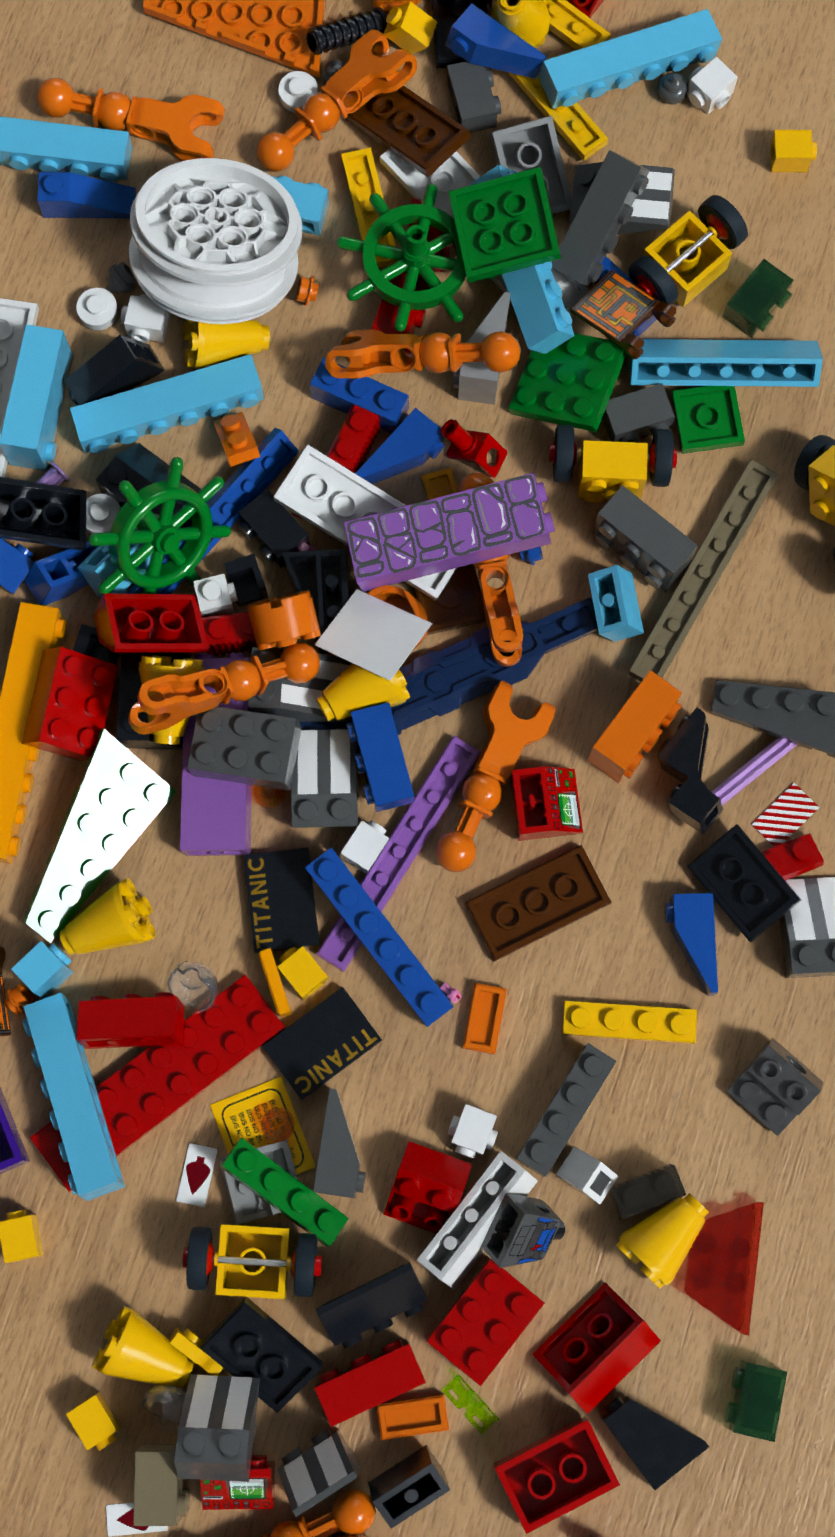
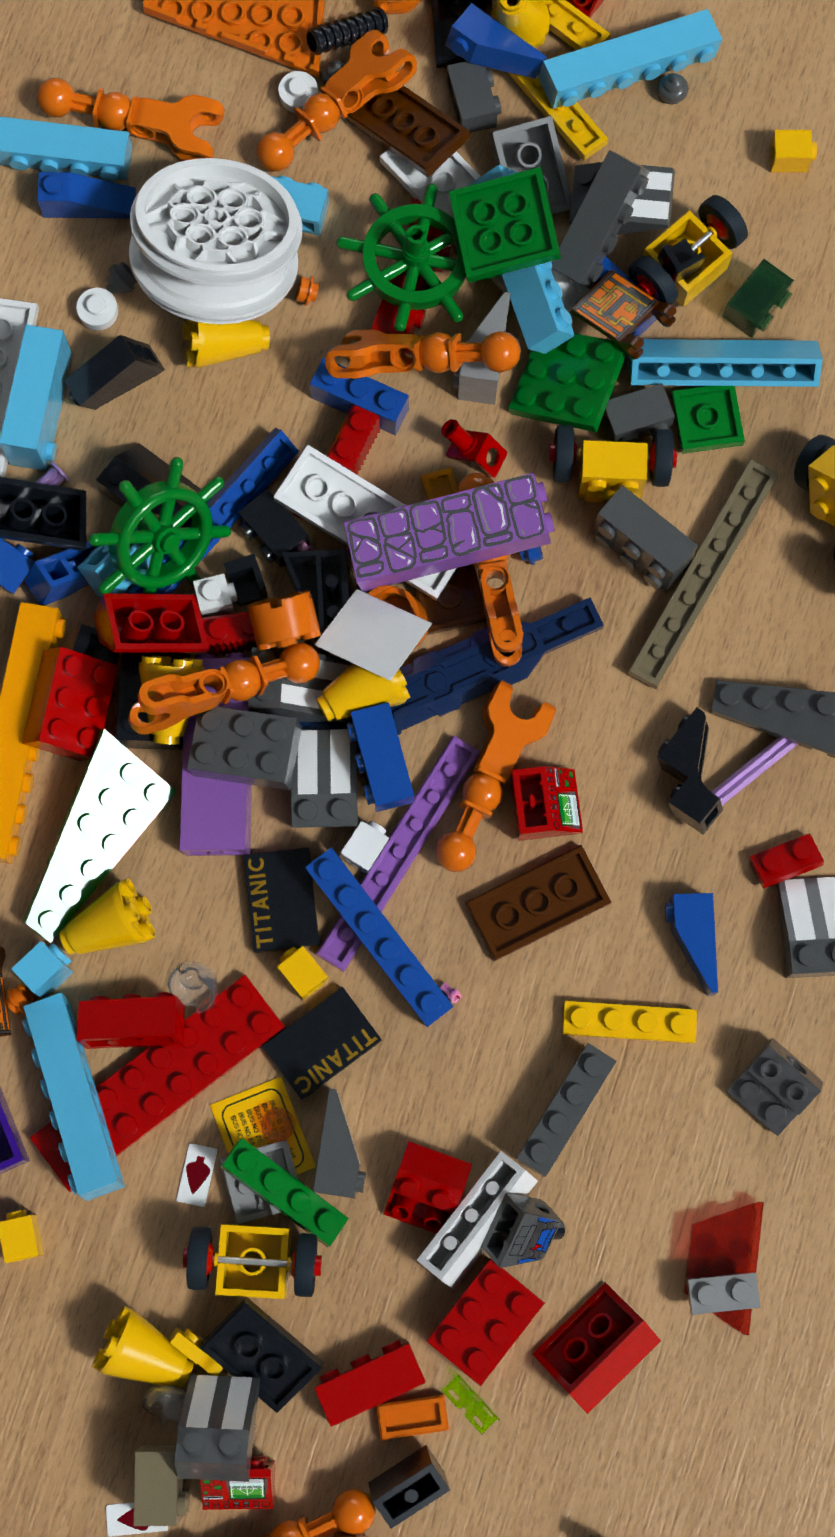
yellow brick [66,1392,121,1451] -> none
medium azure brick [70,354,264,453] -> none
white wheel [86,494,121,534] -> none
white brick [121,294,170,343] -> none
orange plate [213,412,261,467] -> none
clear orange plate [253,785,286,809] -> none
light orange tile [259,948,292,1018] -> none
slope [278,1428,360,1517] -> none
black slope [316,1262,428,1349] -> none
yellow plate [341,147,397,268] -> none
blue slope [355,408,445,485] -> none
yellow brick [384,1,437,54] -> none
white brick [447,1104,498,1159] -> none
orange tile [462,983,507,1055] -> none
red brick [493,1416,620,1534] -> none
white brick [556,1146,619,1204] -> none
orange brick [587,670,682,783] -> none
medium azure brick [588,565,644,642] -> none
black slope [600,1396,709,1490] -> none
clear smoke brick [609,1164,686,1219] -> none
yellow cone [616,1193,709,1289] -> none
white brick [687,57,738,115] -> none
black tile [687,824,802,942] -> none
clear green brick [725,1360,787,1442] -> none
sticker [751,783,820,847] -> none
none -> black panel [657,238,705,283]
none -> light grey plate [686,1272,761,1315]

